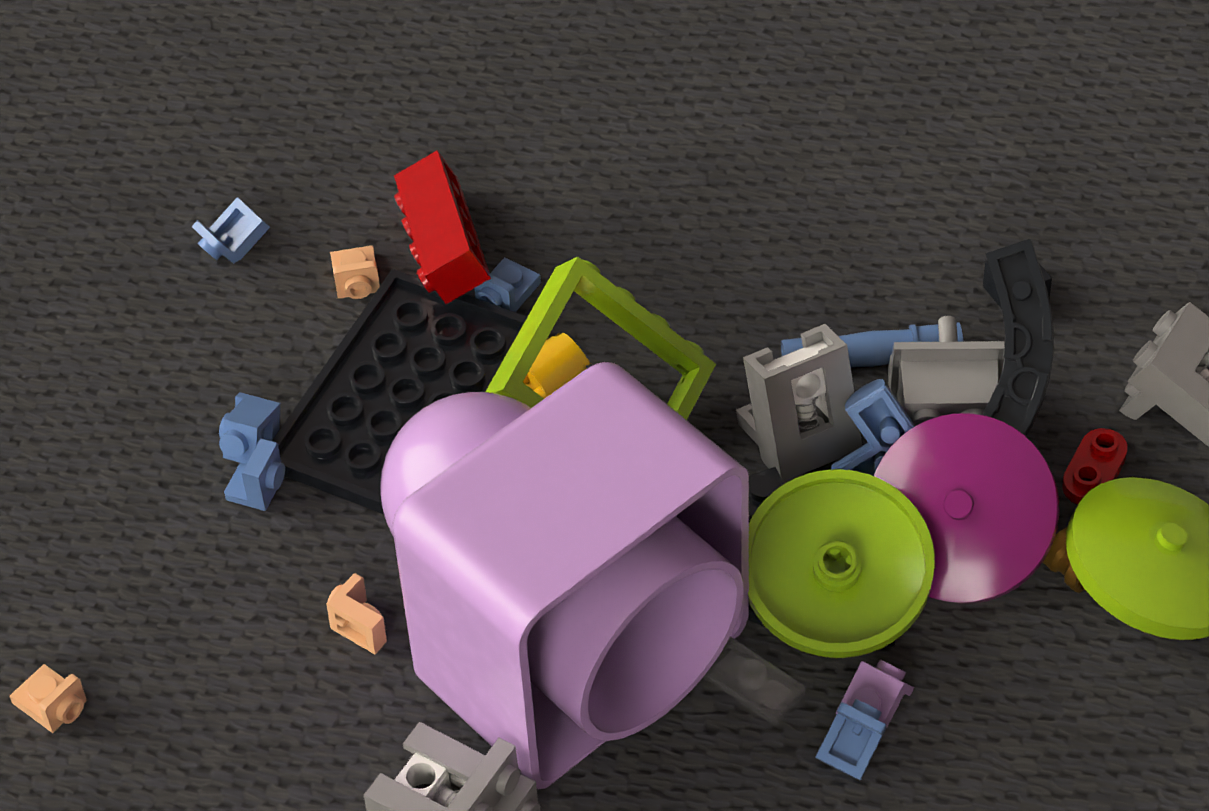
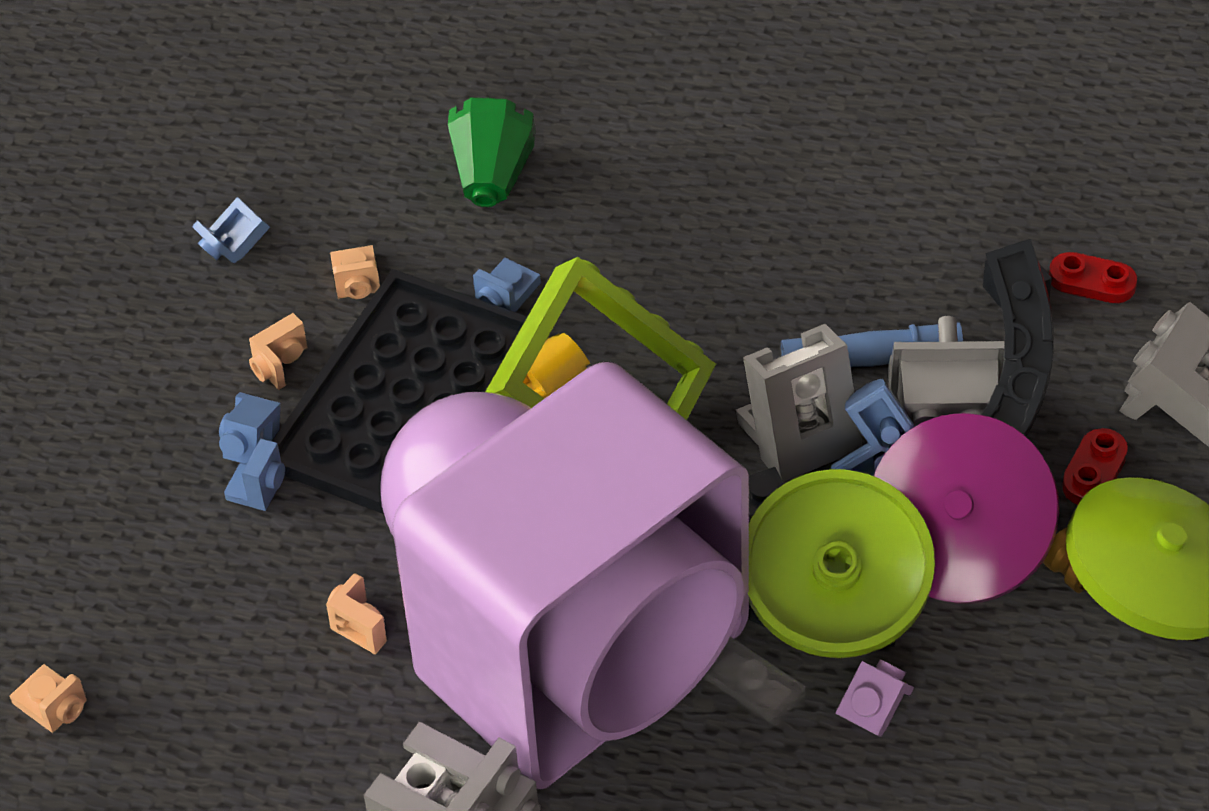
red brick [394,150,491,304] -> none
medium blue bracket [815,699,887,780] -> none
none -> light nougat bracket [249,313,307,390]
none -> green cone [448,98,536,207]
none -> red plate [1049,252,1137,303]

